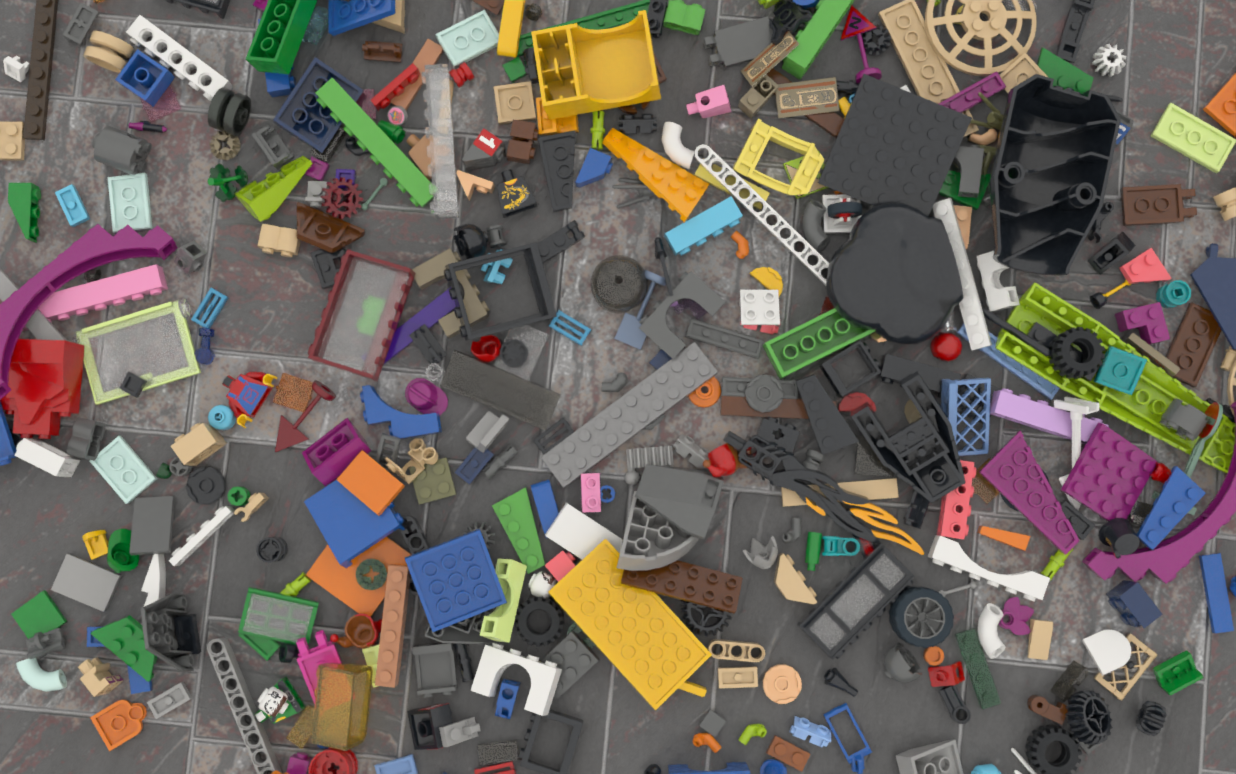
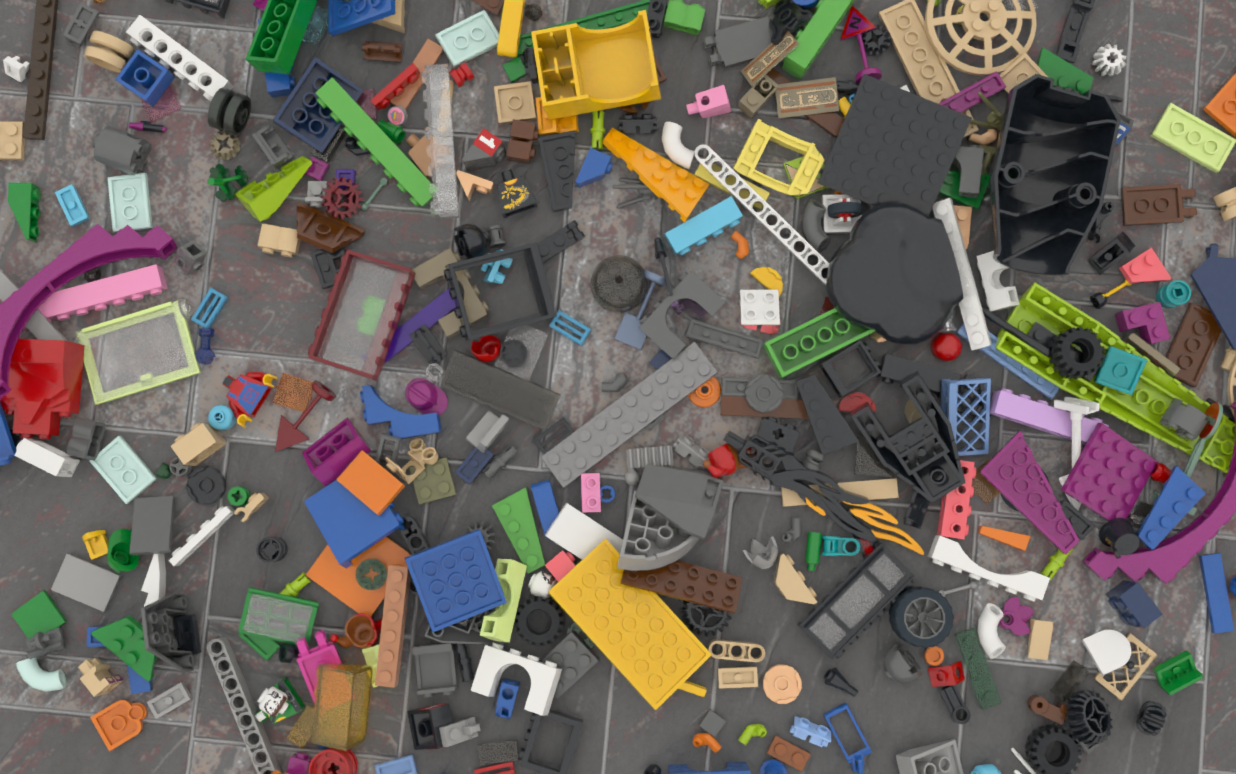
black tile [119,372,147,398] -> none

